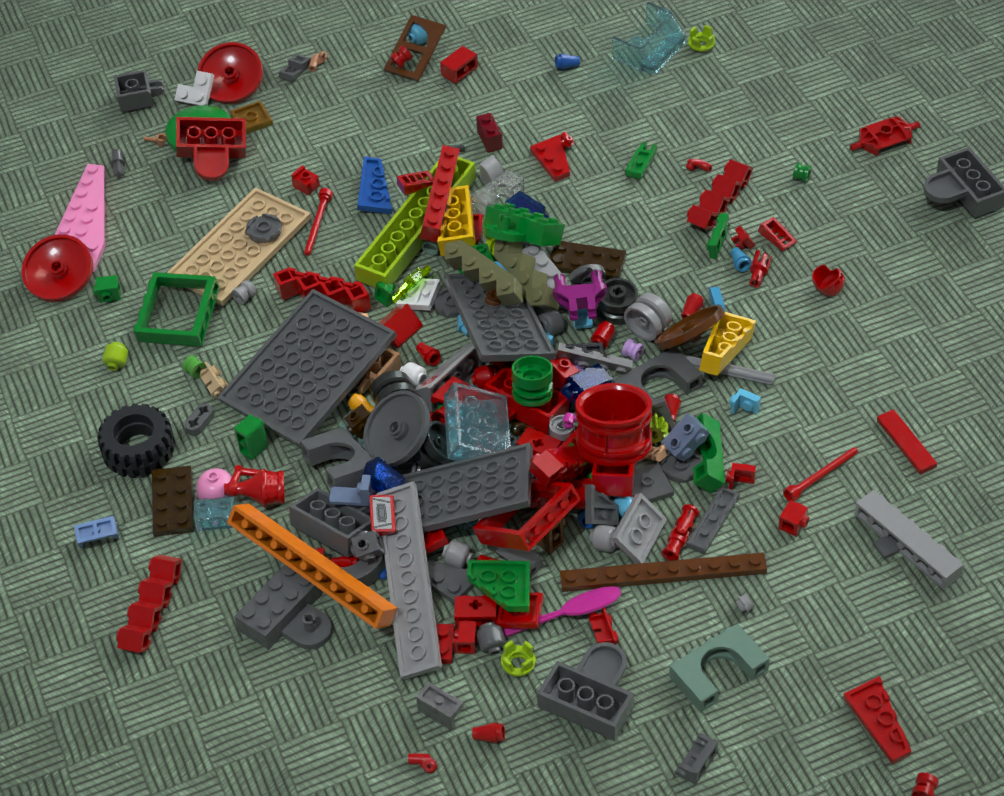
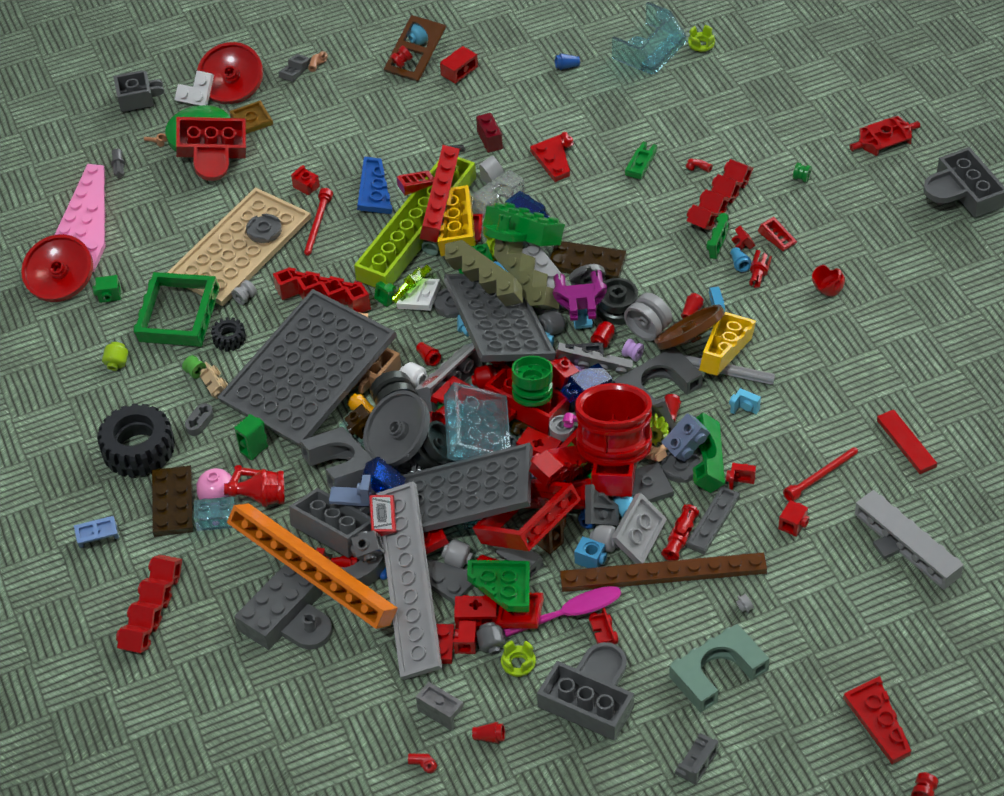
red slope [378,304,423,348] -> none
reddish brown bush [485,289,502,306] -> none
none -> black tyre [211,317,246,352]
none -> dark azure brick [574,536,607,568]

